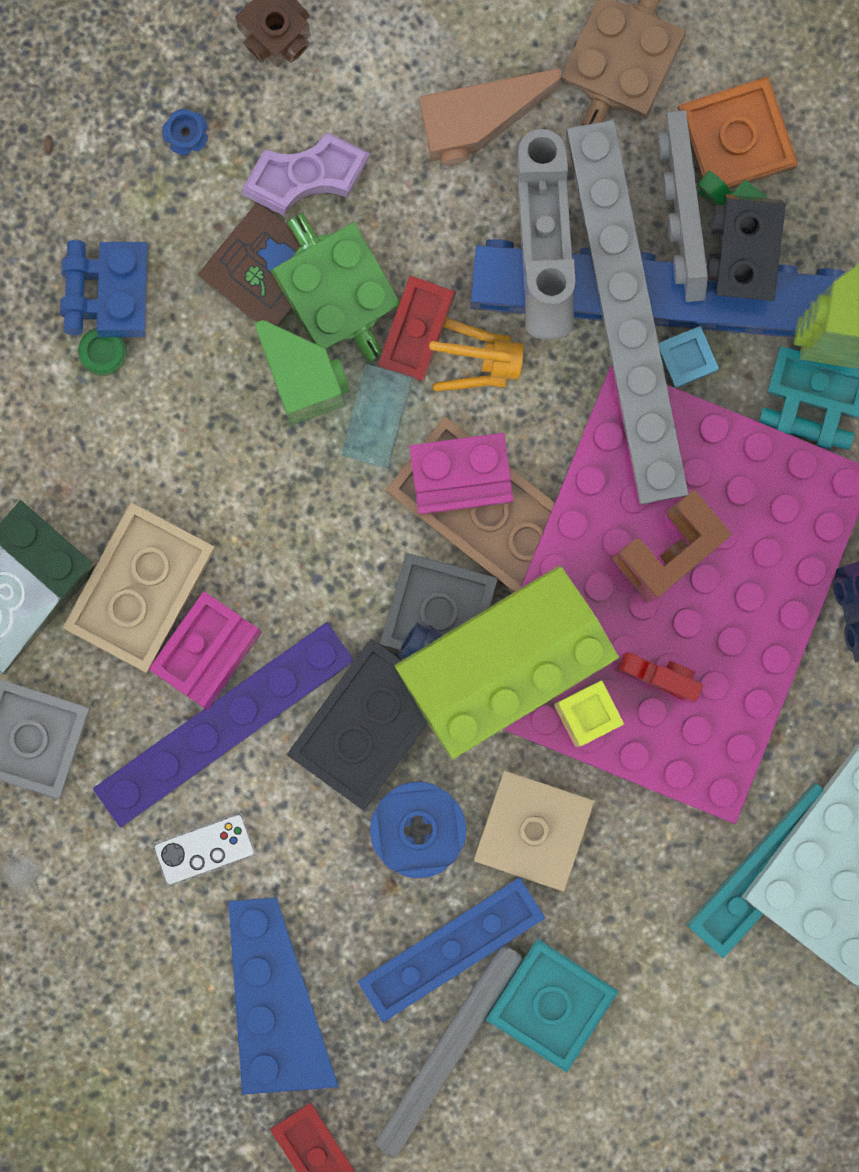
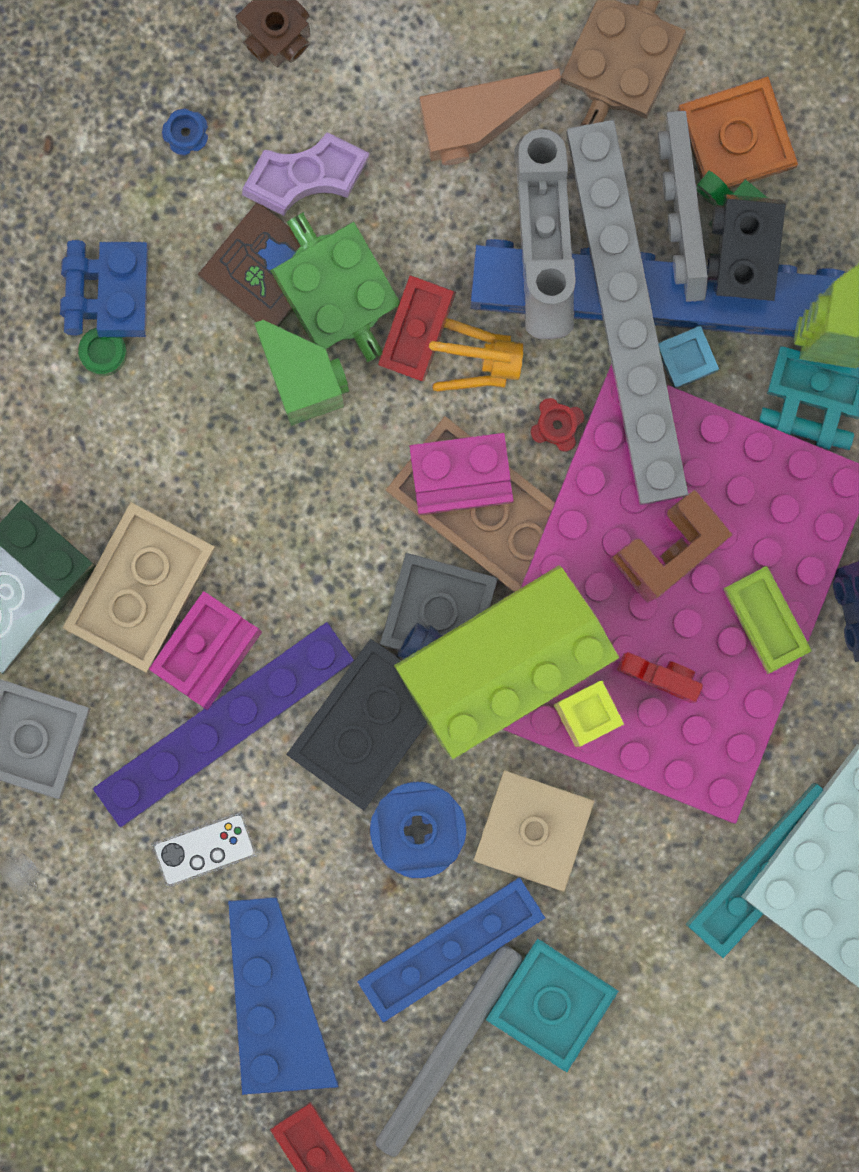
clear light blue plate [341,363,414,468] -> none
none -> red plate [530,398,584,452]
none -> lime tile [723,566,812,674]

